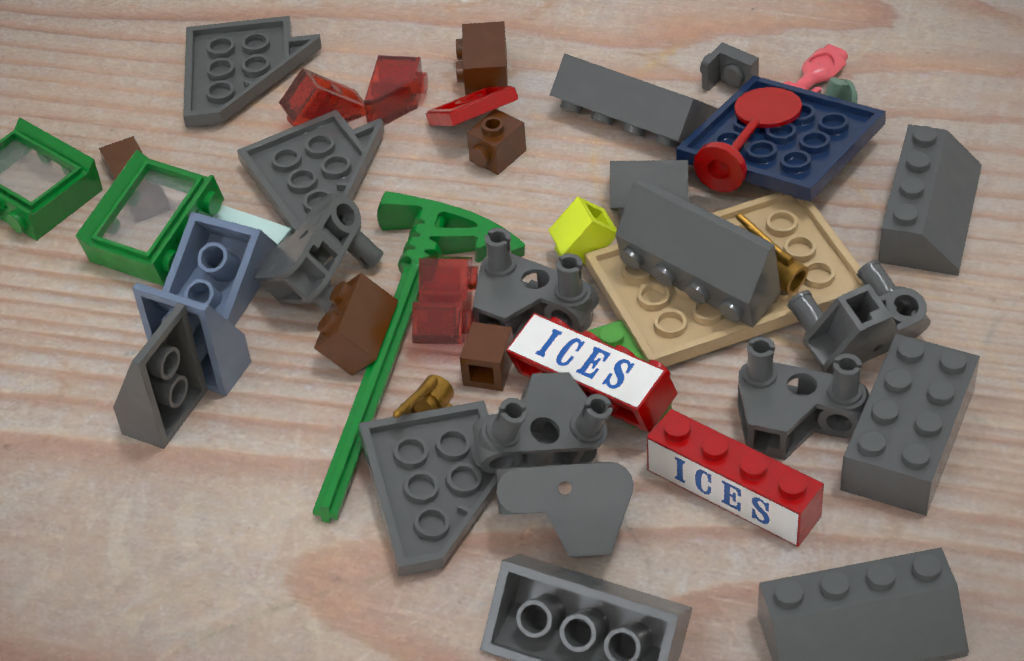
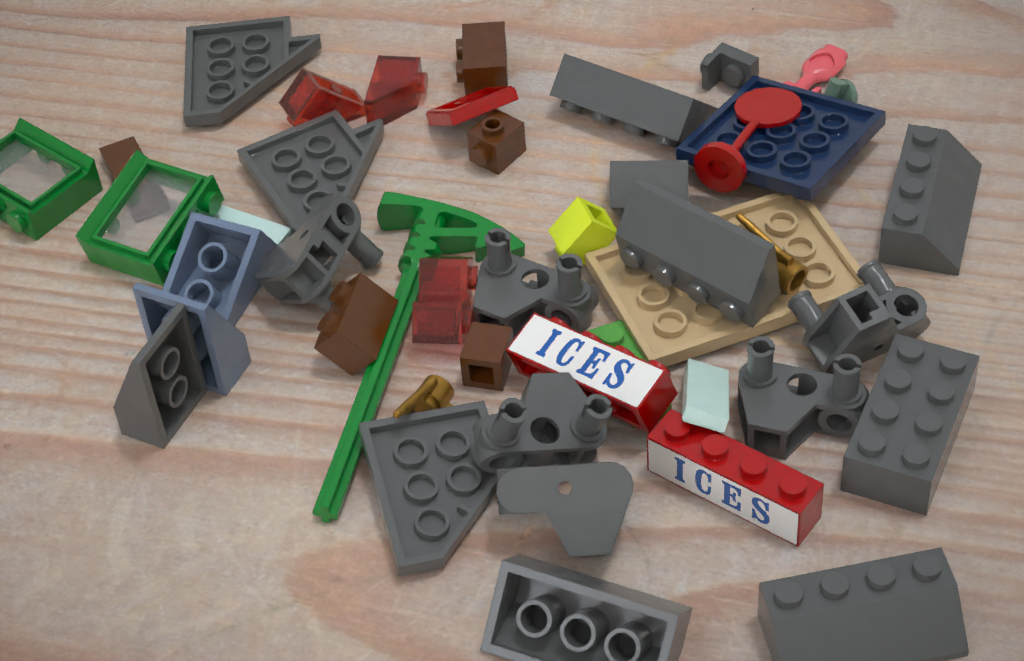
none -> light aqua tile [682,358,729,433]

